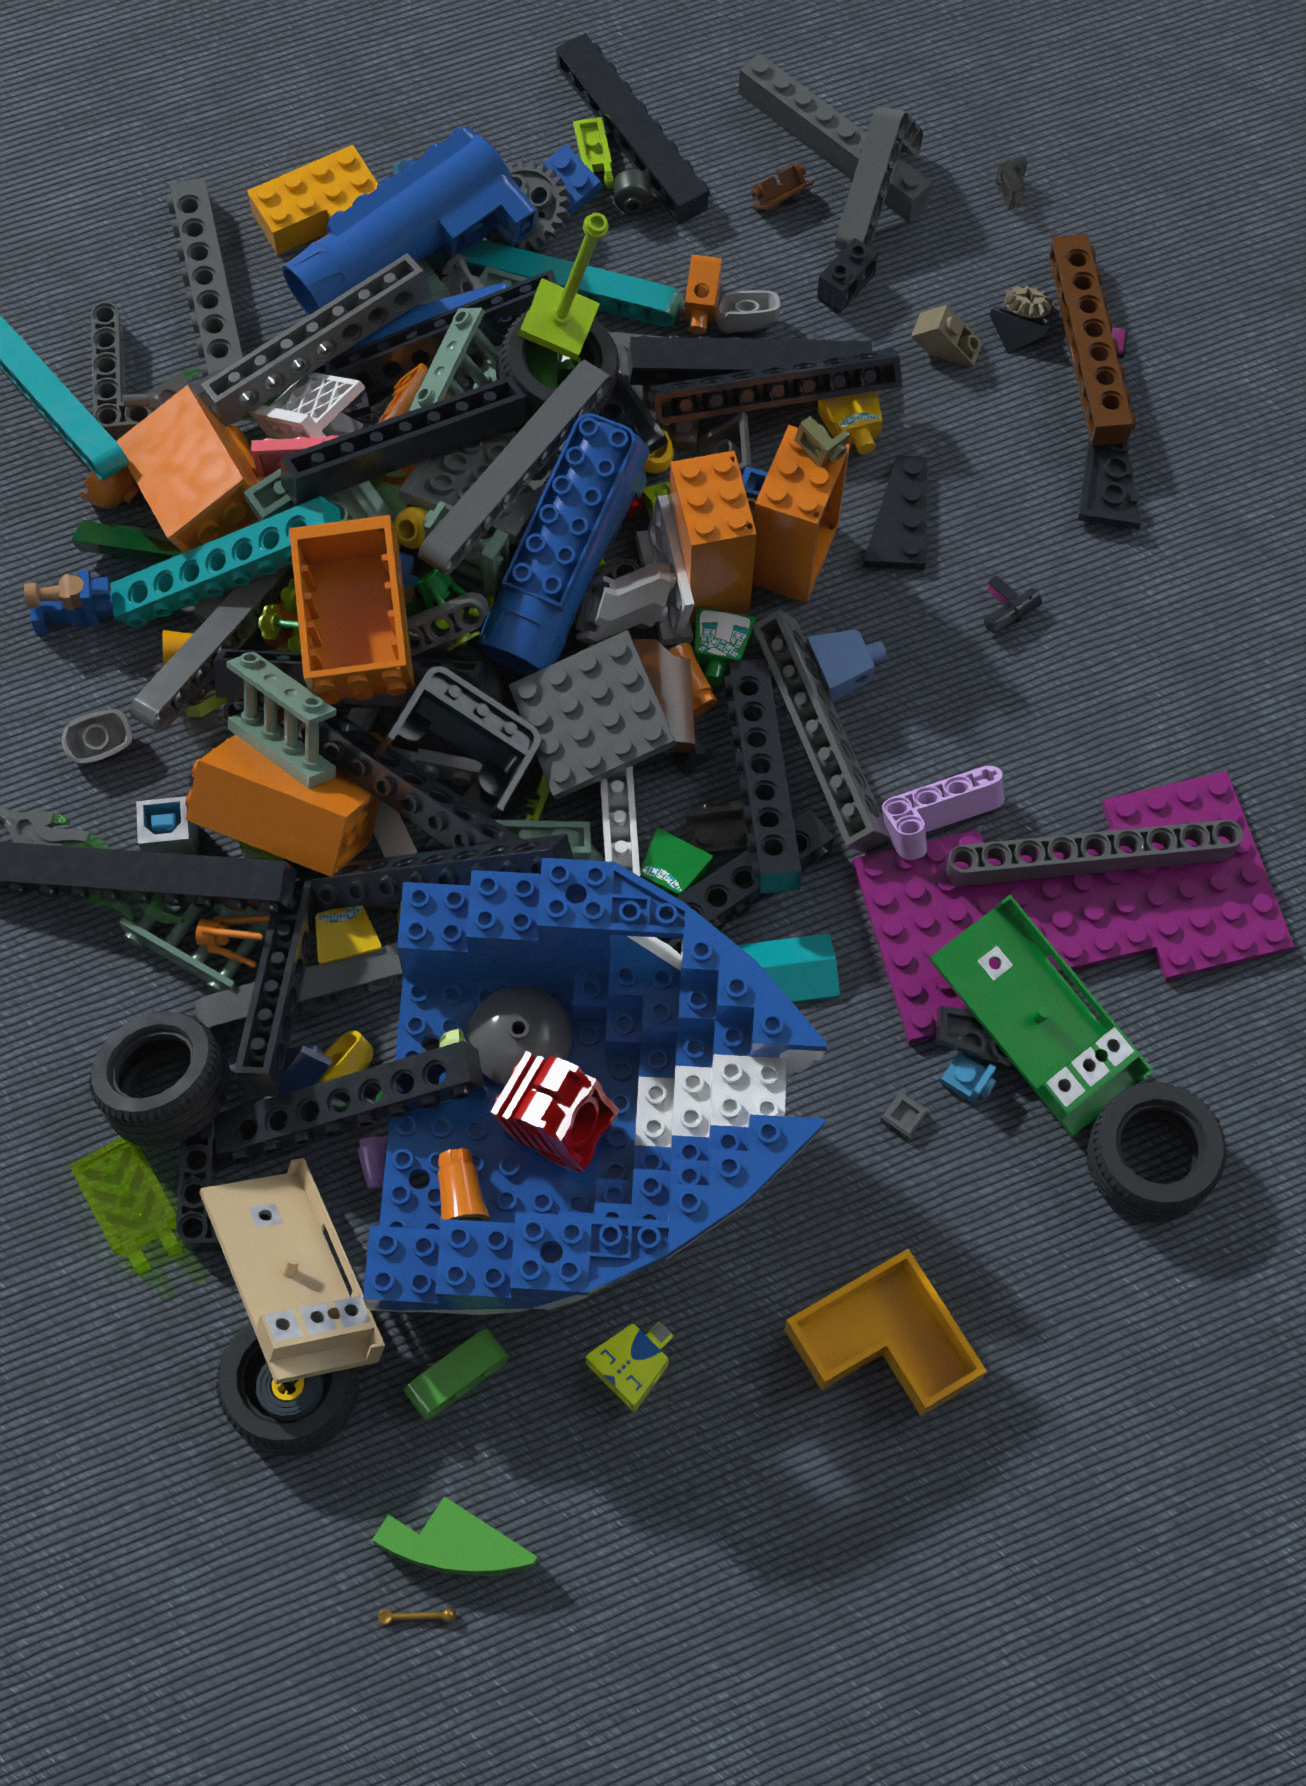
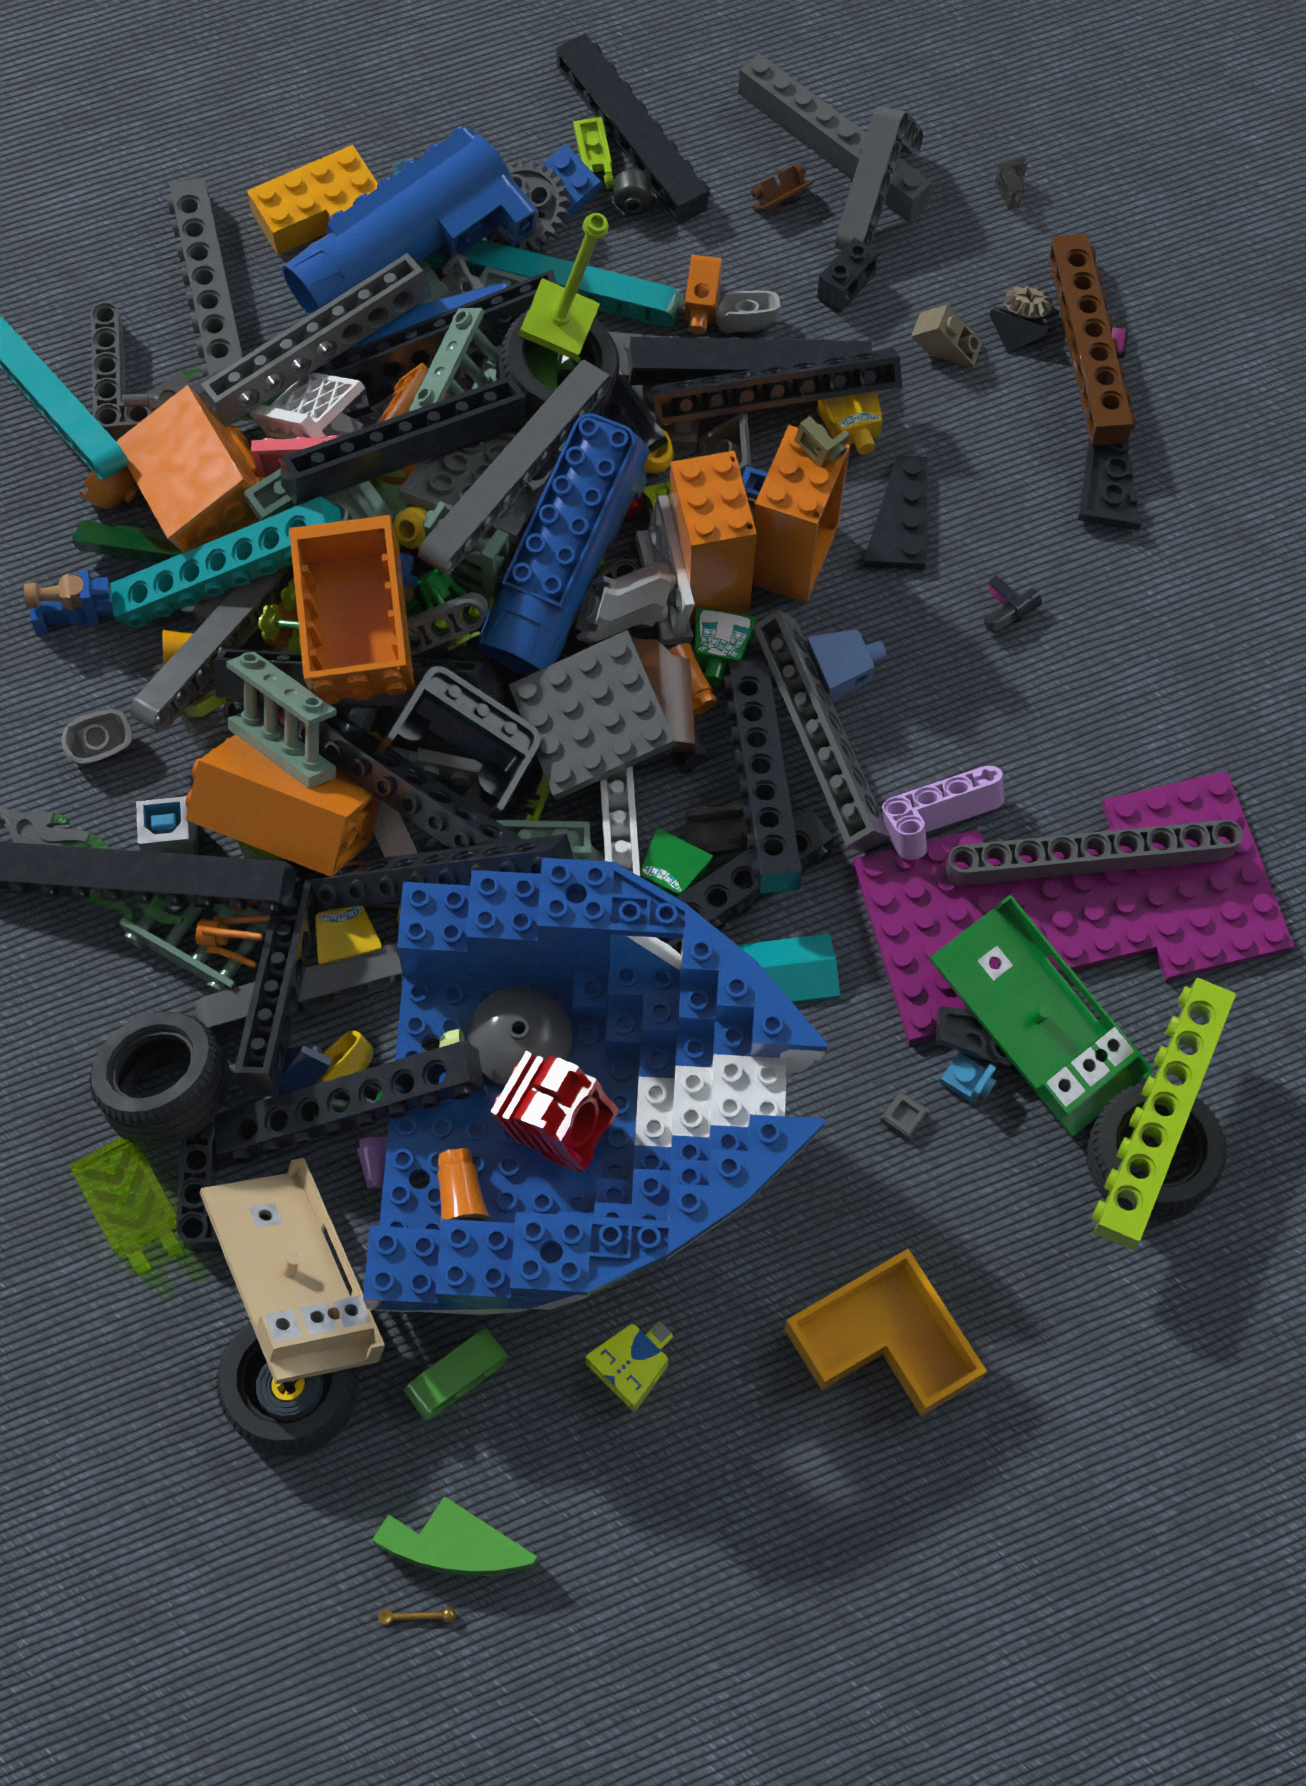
none -> lime brick [1091,977,1236,1251]

